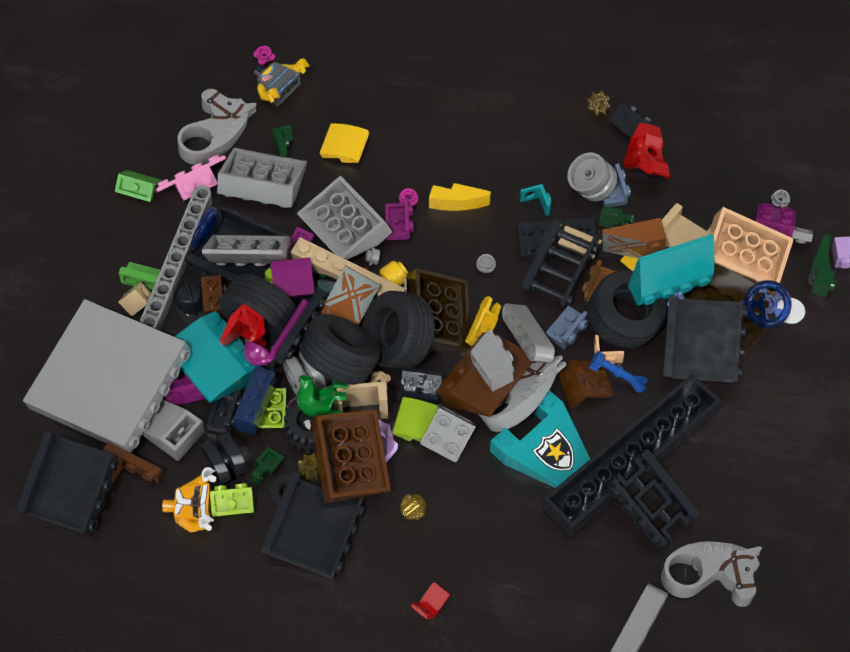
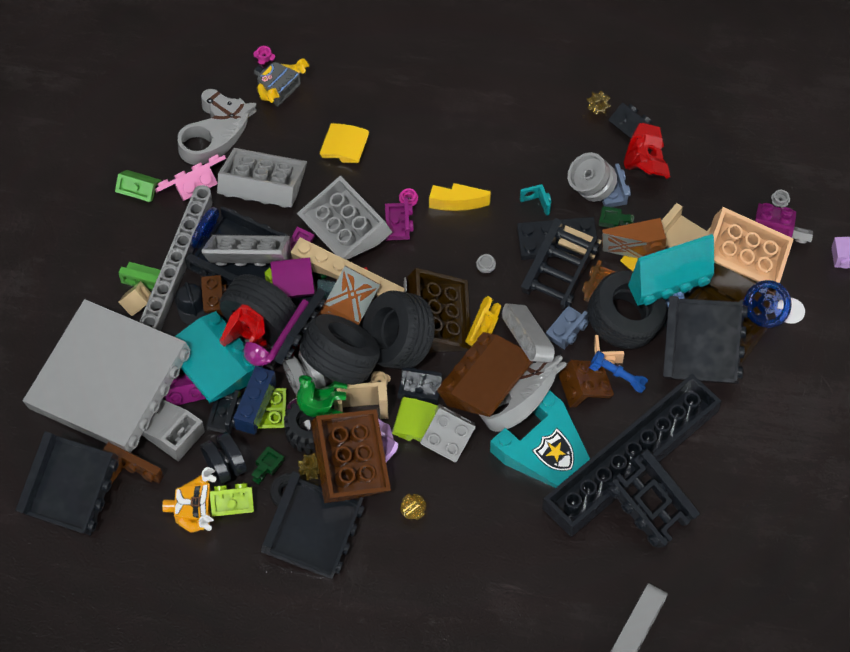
dark green bracket [272,125,293,157] -> none
light grey plate [365,247,380,266] -> none
yellow head [379,261,409,286] -> none
red bracket [411,582,450,619] -> none
light grey slope [470,329,515,392] -> none
light grey animal [661,542,762,607] -> none
dark green slope [810,233,836,297] -> none

